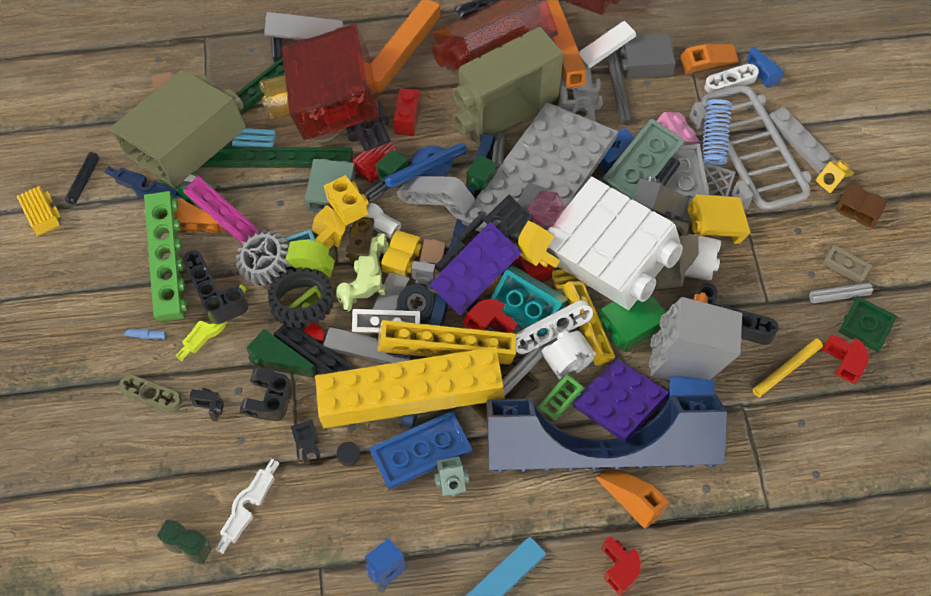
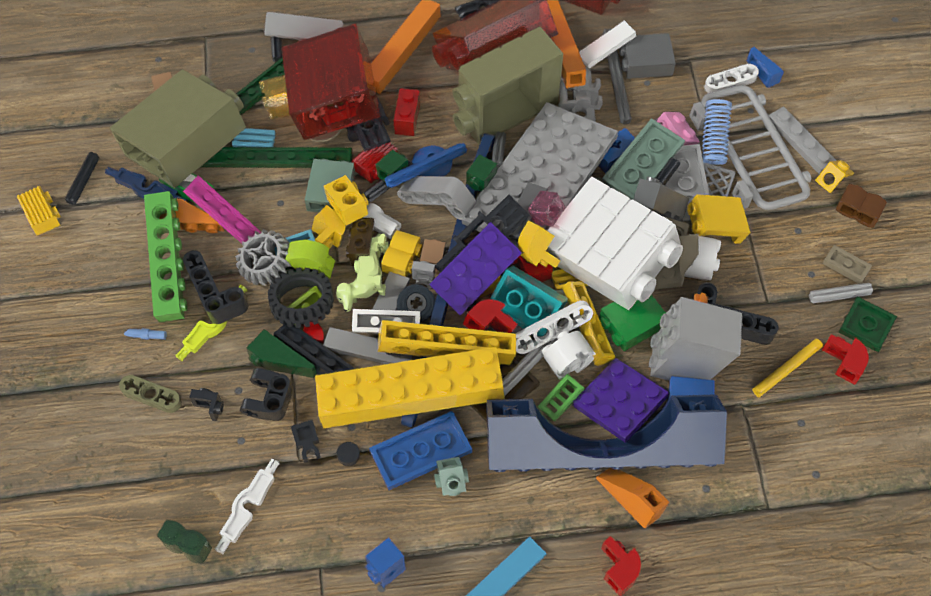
orange slope [680,44,739,74] -> none

